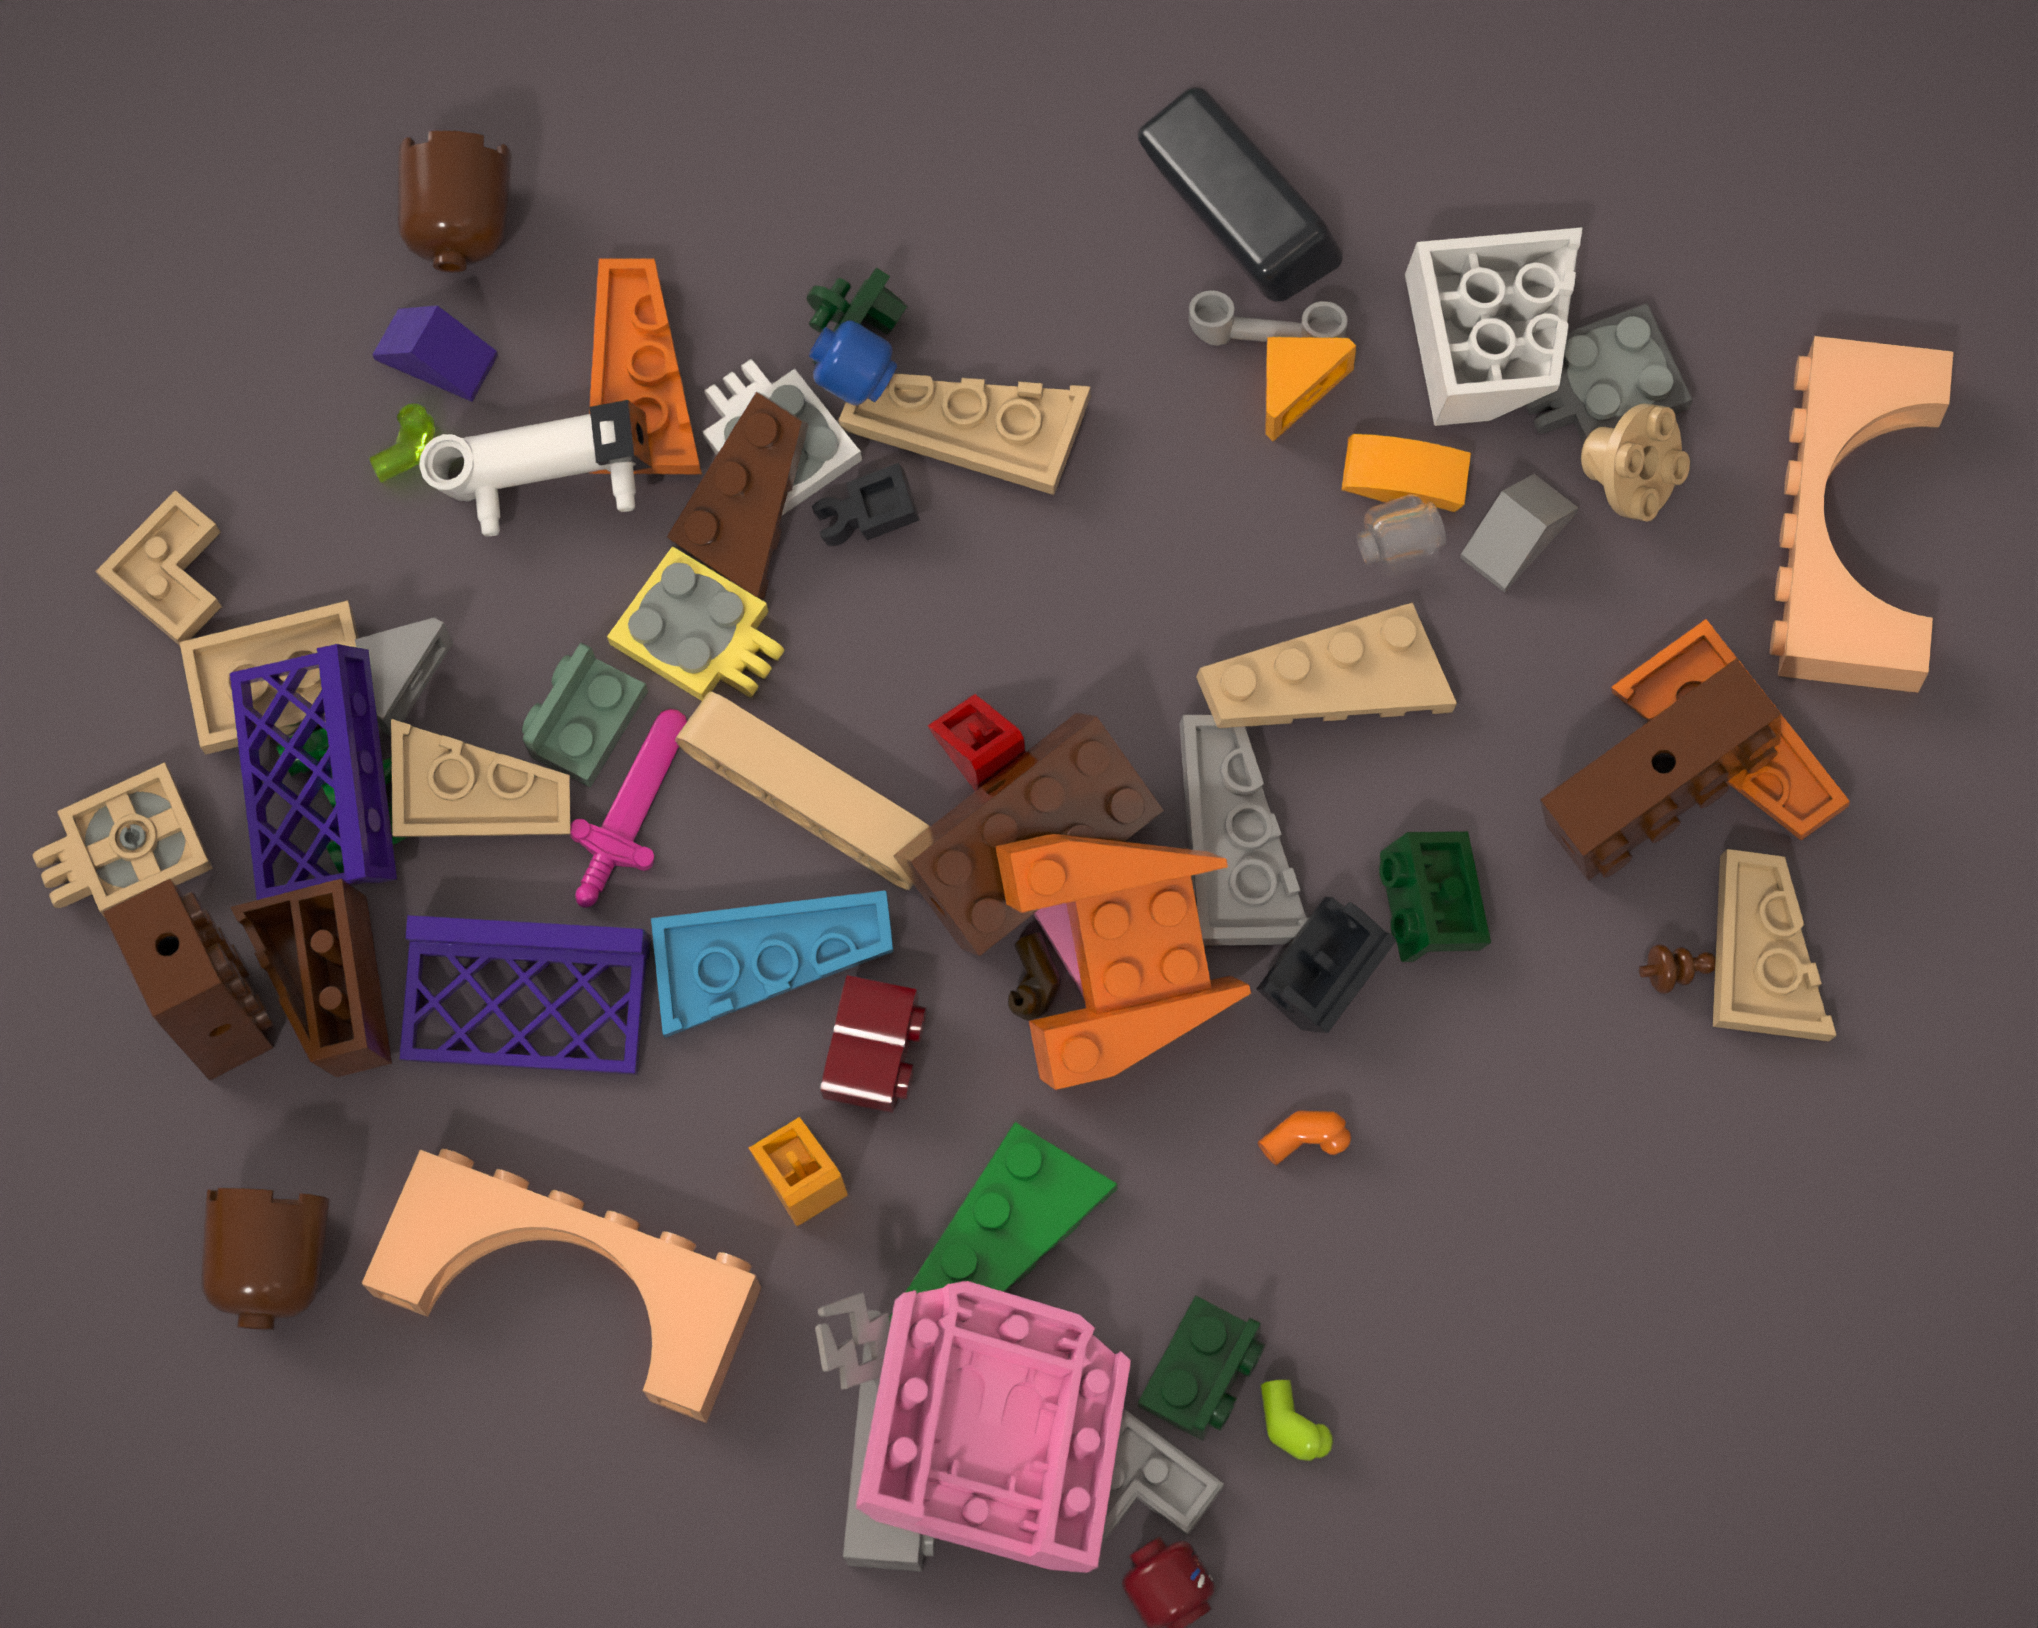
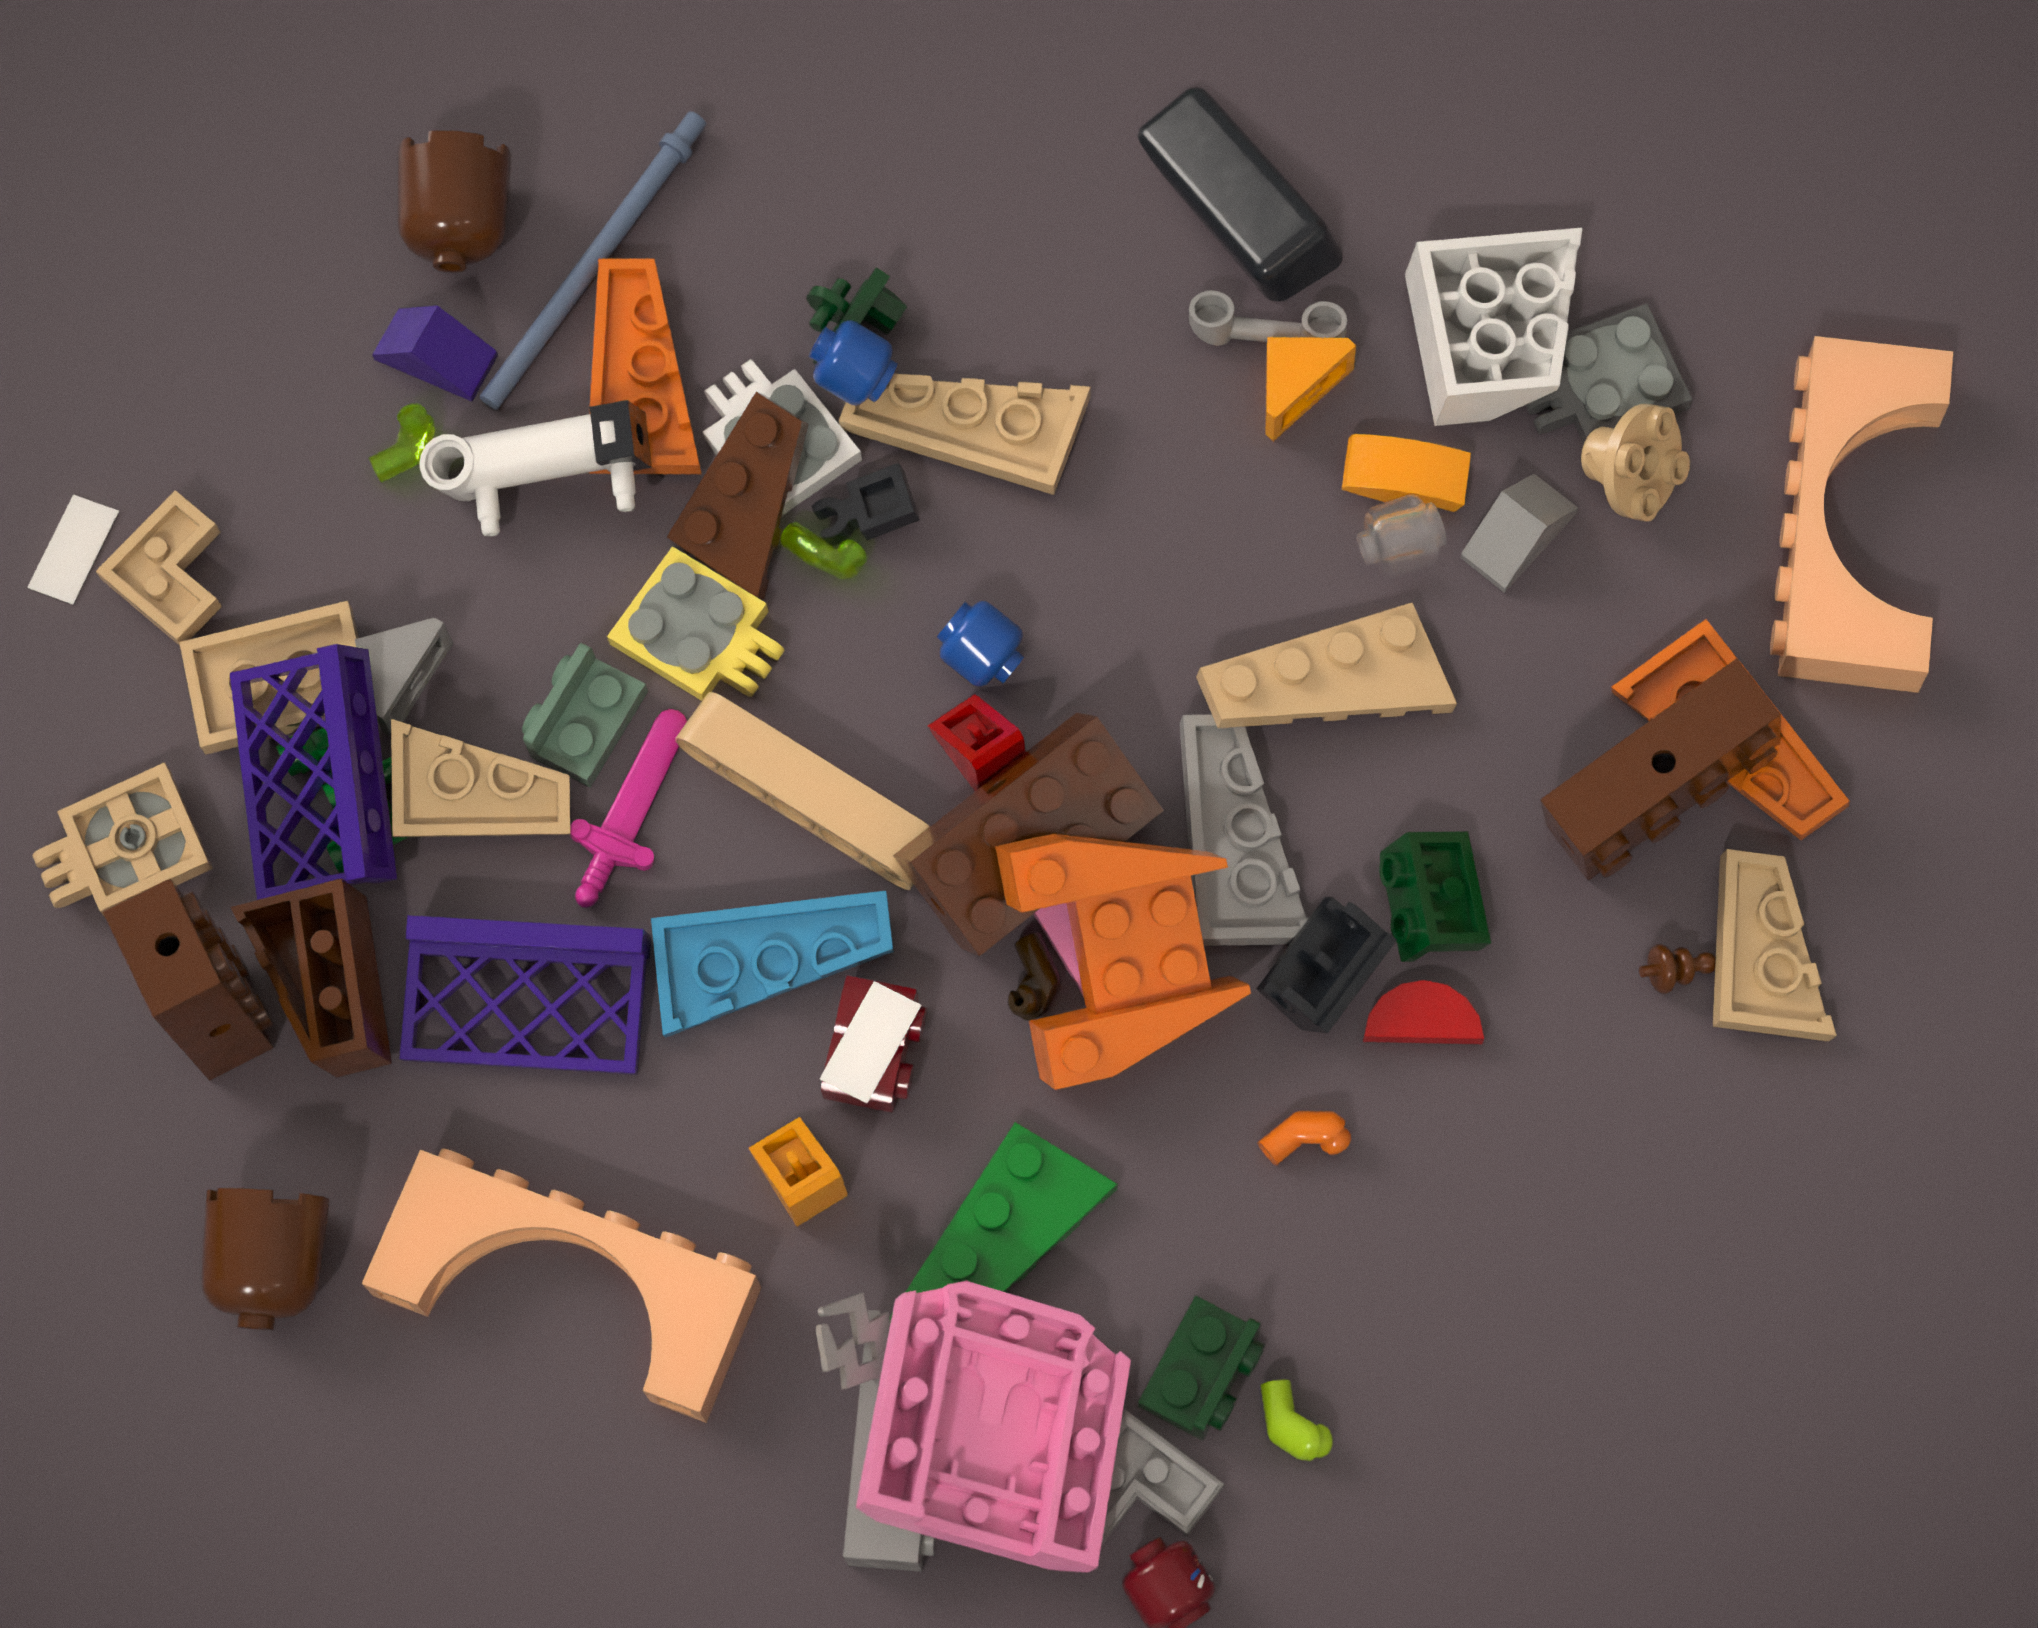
none -> white sticker [27,494,119,604]
none -> sand blue bar [479,111,707,410]
none -> clear neon green arm [780,522,867,580]
none -> white sticker [820,981,921,1103]
none -> blue head [936,601,1024,687]
none -> red tile [1363,980,1484,1044]

